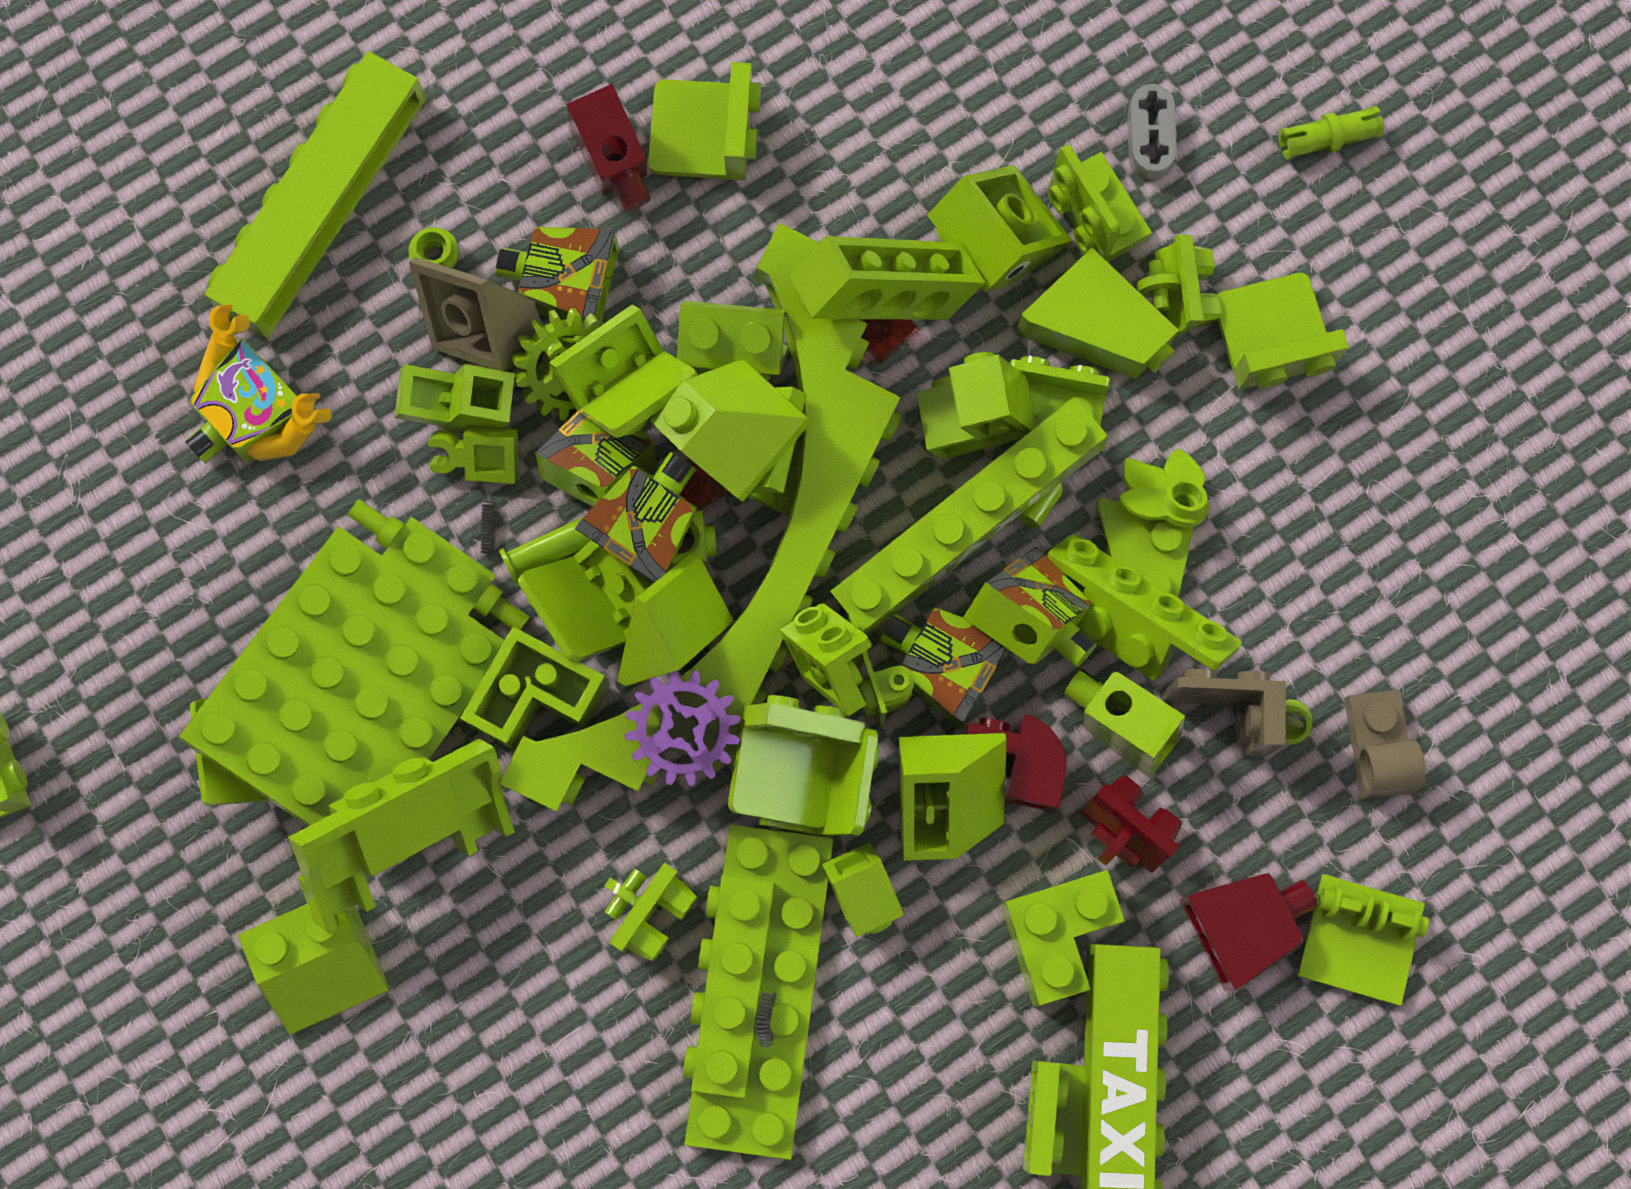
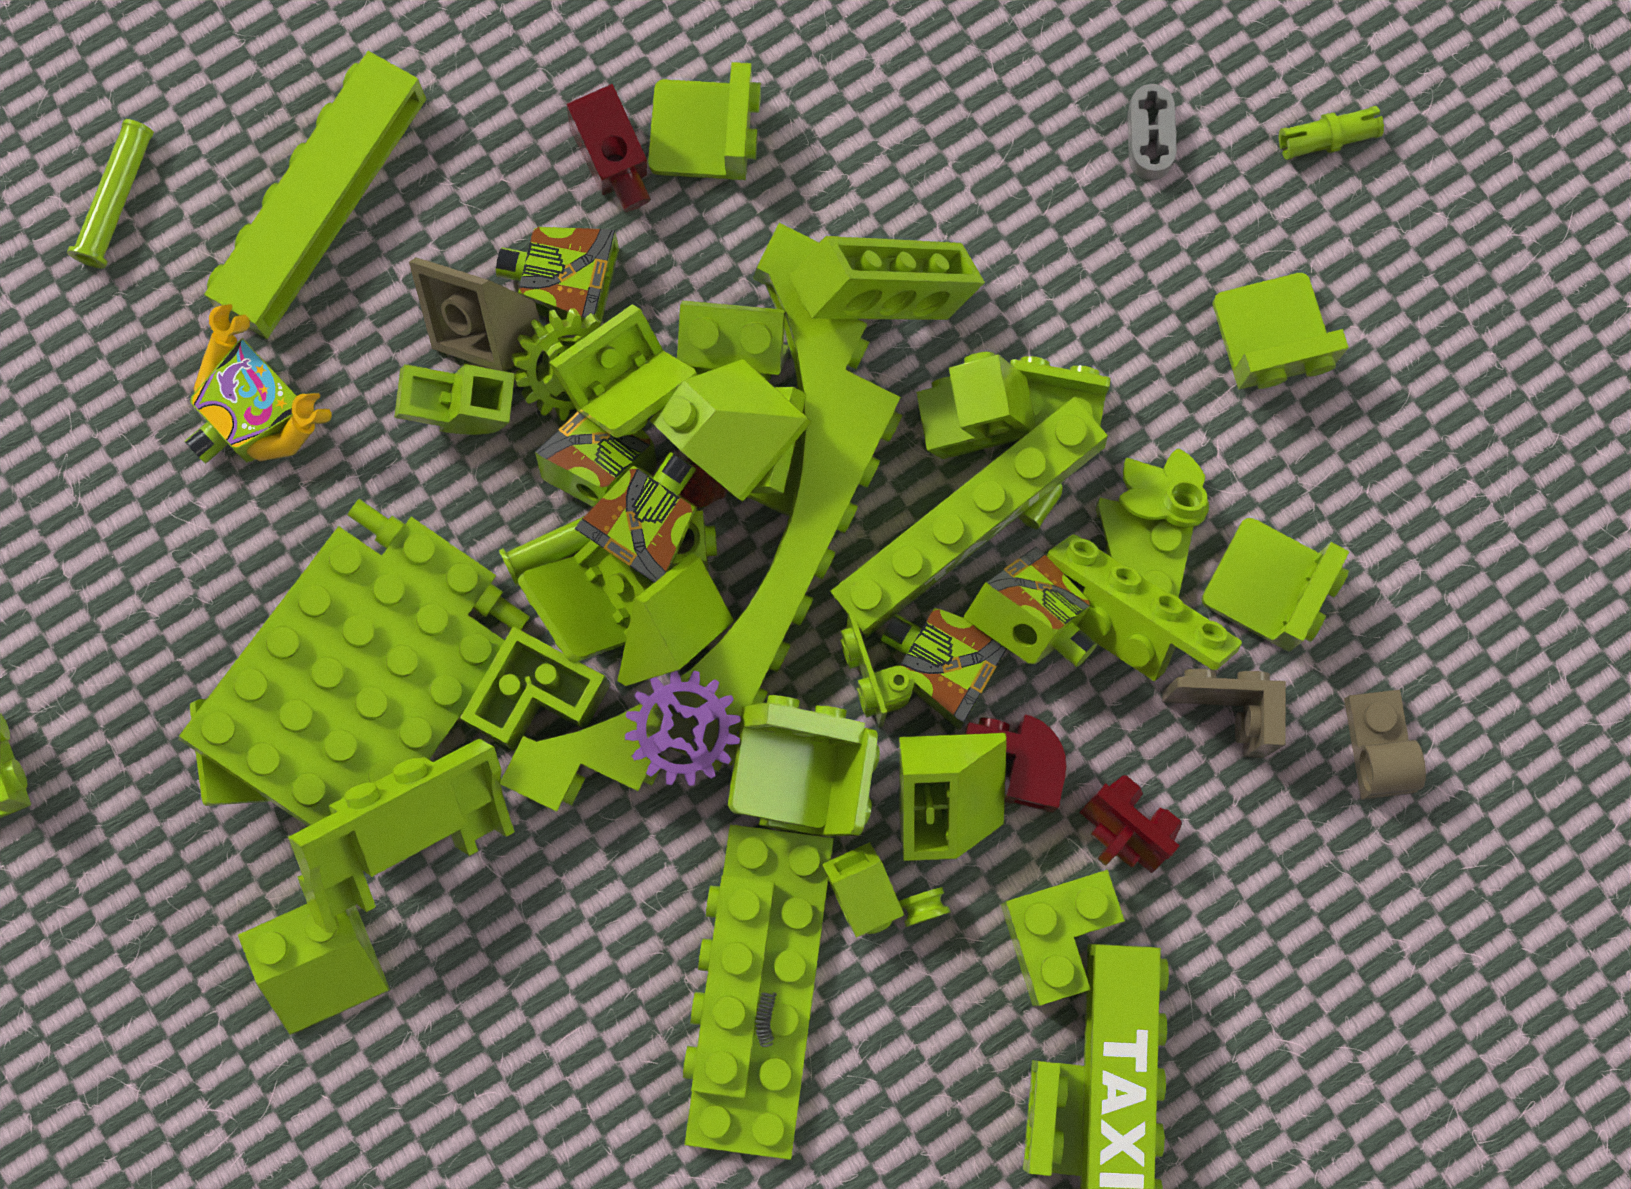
lime plate [408,227,459,269] -> none
lime plate [428,426,519,484] -> none
dark grey leg [480,500,496,553] -> none
lime hips [604,862,698,962] -> none
lime bracket [779,604,872,716] -> none
clear red tile [859,319,918,365] -> none
lime slope [927,165,1073,293] -> none
lime slope [1017,248,1179,379] -> none
lime bracket [1048,144,1152,262] -> none
lime torso [1064,669,1185,779] -> none
lime hips [1137,234,1222,337] -> none
dark red torso [1179,872,1318,991] -> none
lime hinge [1286,699,1313,744] -> none
lime hinge [1297,874,1429,1006] -> none
none -> lime pin [67,119,154,269]
none -> lime bush [899,887,951,927]
none -> lime bracket [1201,518,1350,652]

